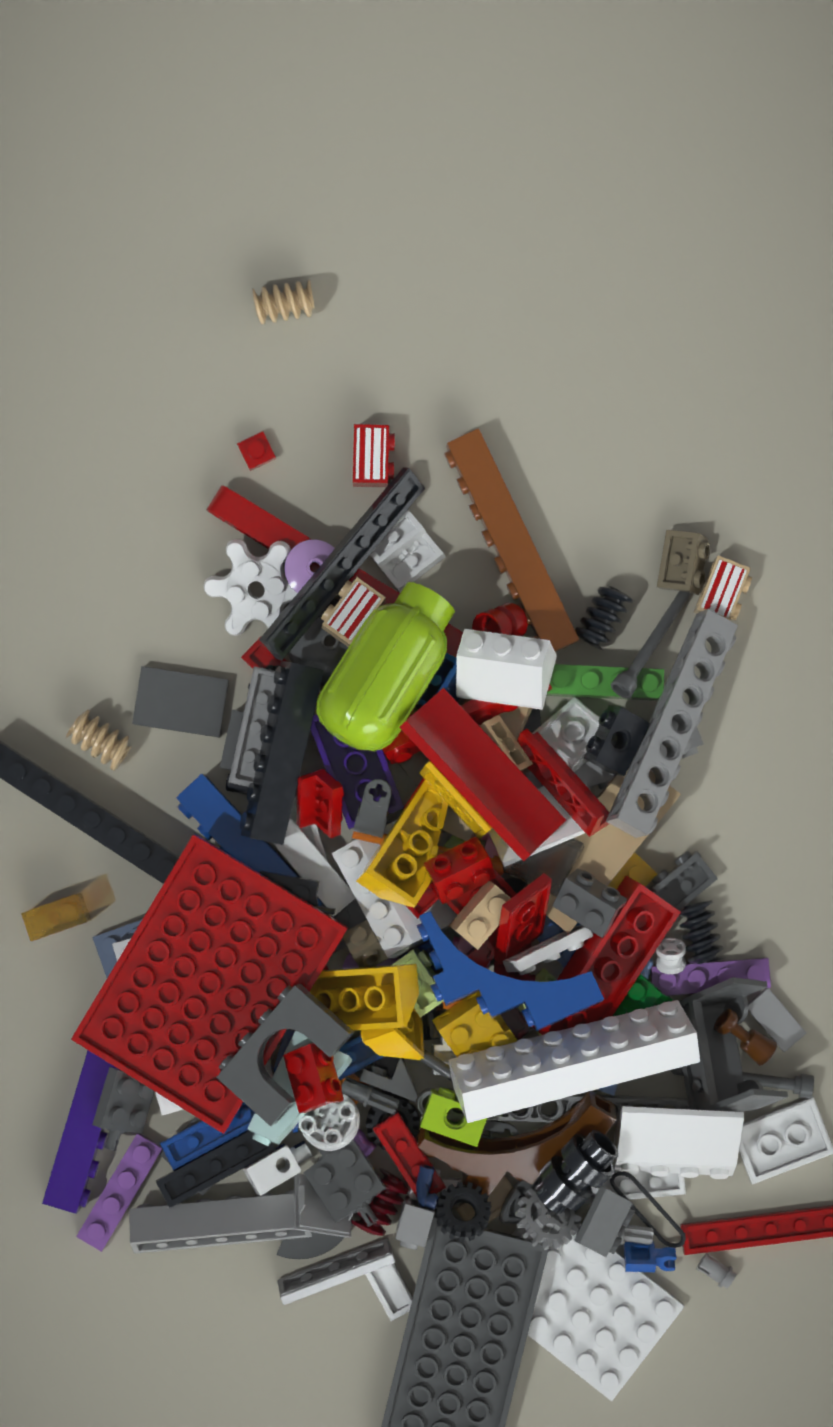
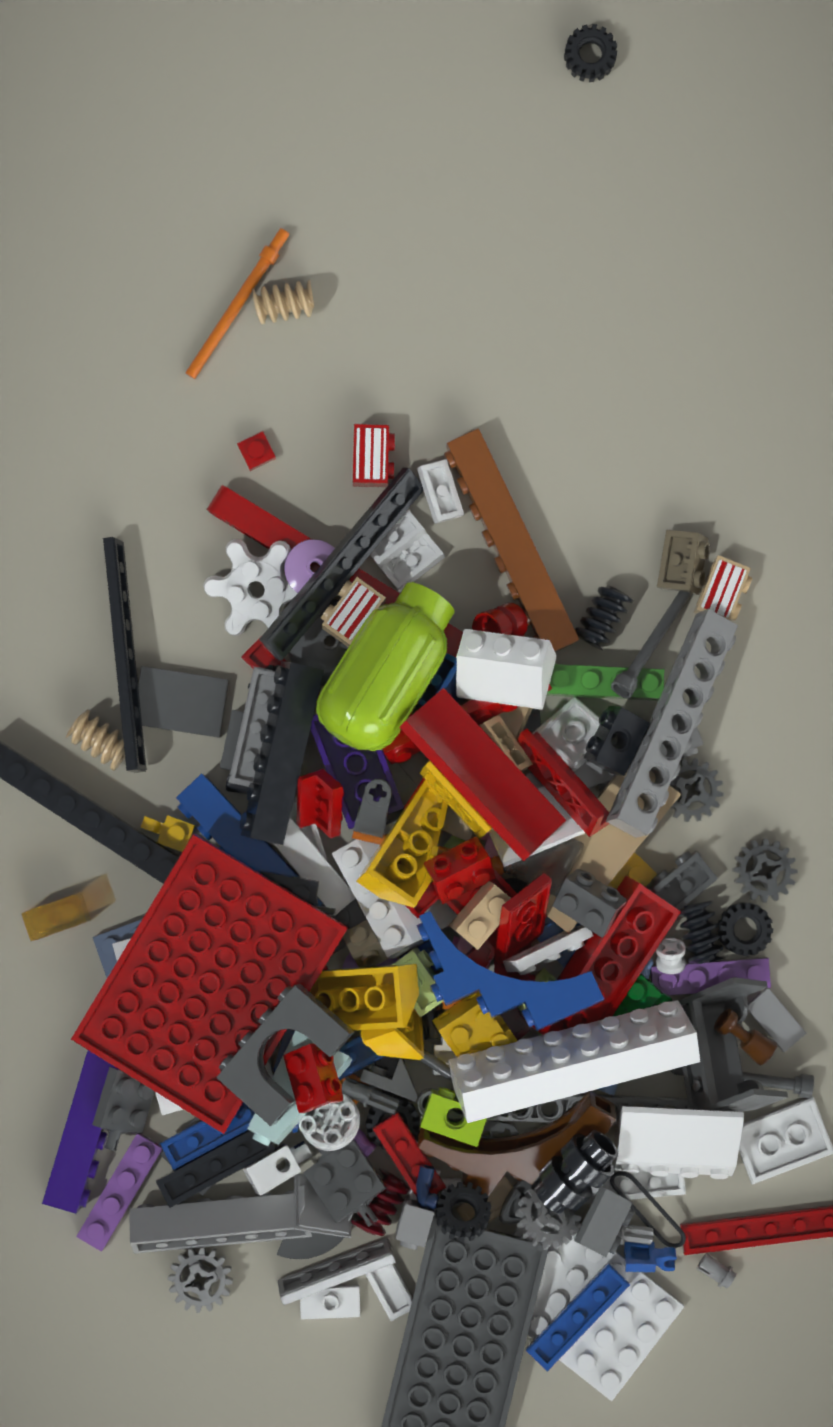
none -> black tile [103,537,147,773]
none -> yellow plate [141,815,195,852]
none -> light grey gear [168,1247,233,1313]
none -> orange bar [185,228,290,380]
none -> white plate [300,1285,360,1319]
none -> white plate [417,459,464,524]
none -> blue tile [526,1263,630,1372]
none -> black tyre [564,24,618,82]
none -> dark grey gear [670,758,724,822]
none -> black tyre [717,902,773,956]
none -> dark grey gear [732,839,798,903]

